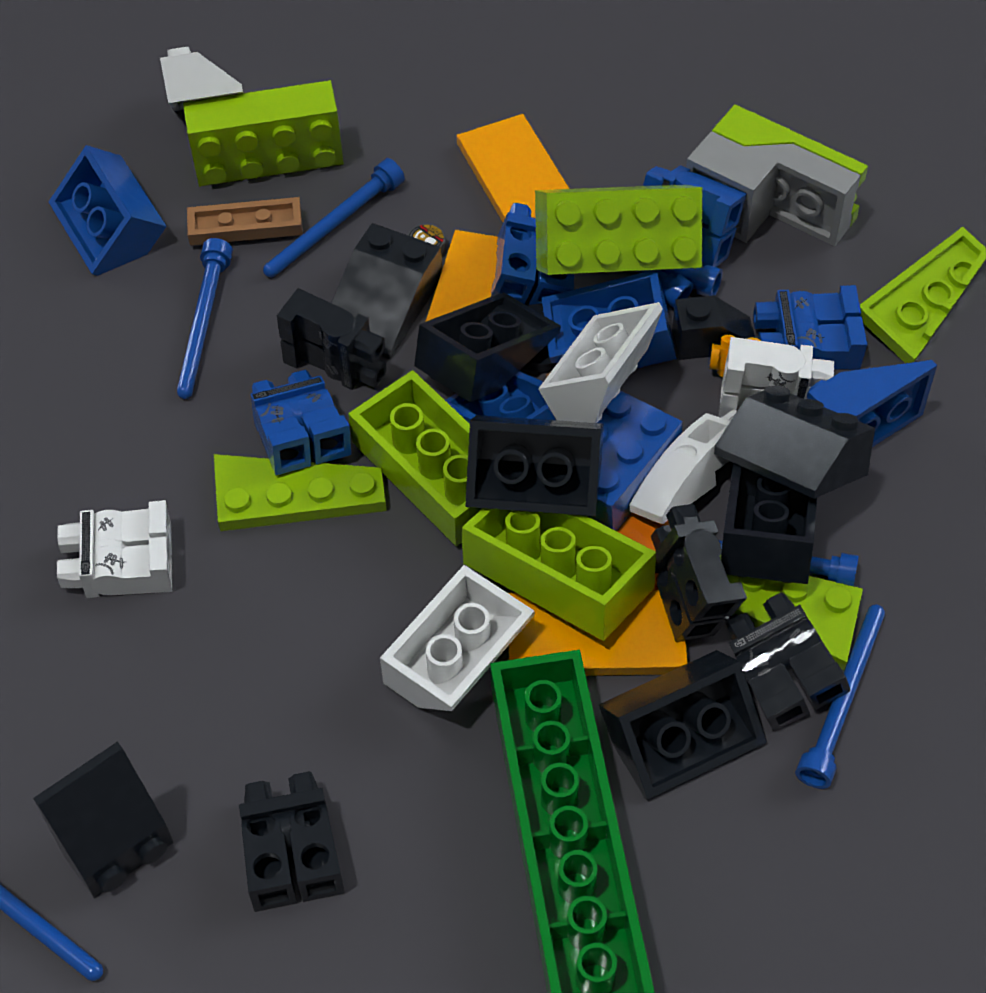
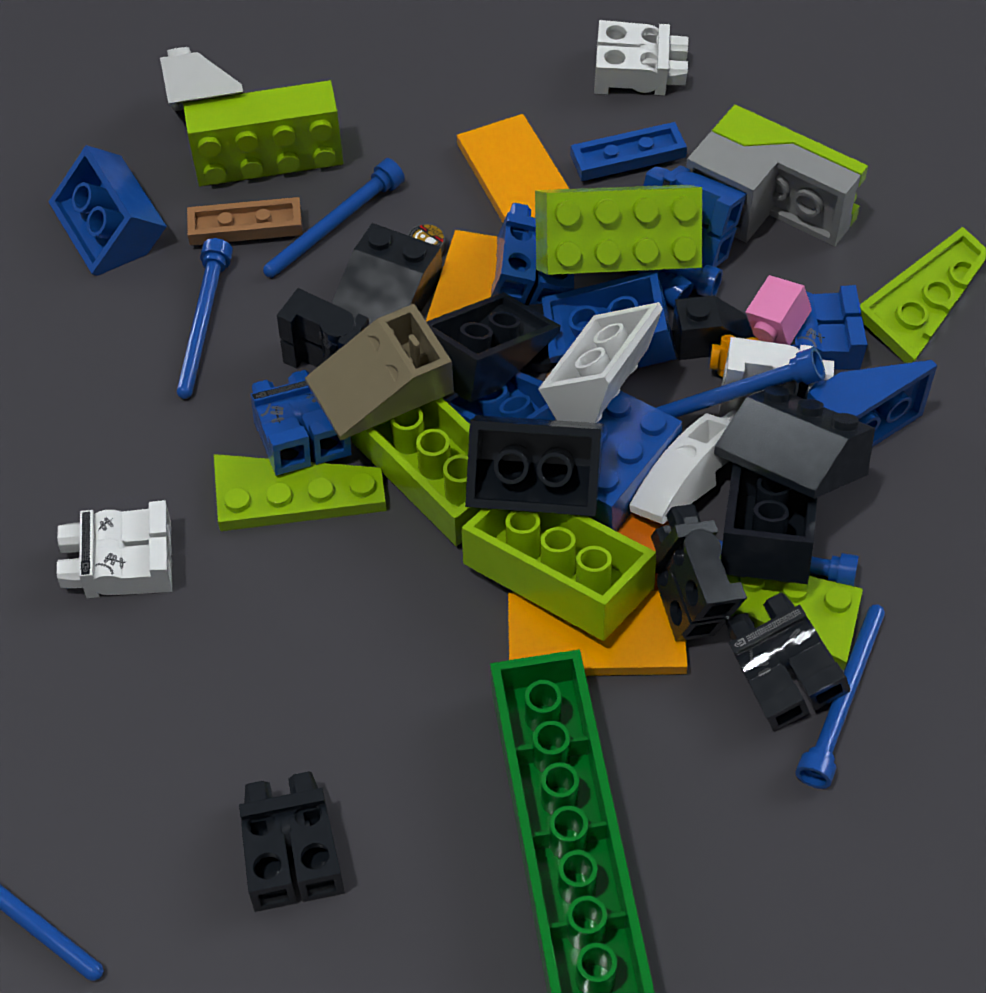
black slope [33,741,173,898] -> none
white slope [380,565,535,711] -> none
black slope [599,650,767,800] -> none
none -> dark tan slope [305,304,454,441]
none -> blue plate [570,122,687,181]
none -> white hips [594,20,688,96]
none -> blue piece [656,347,825,418]
none -> bright pink brick [745,275,812,345]

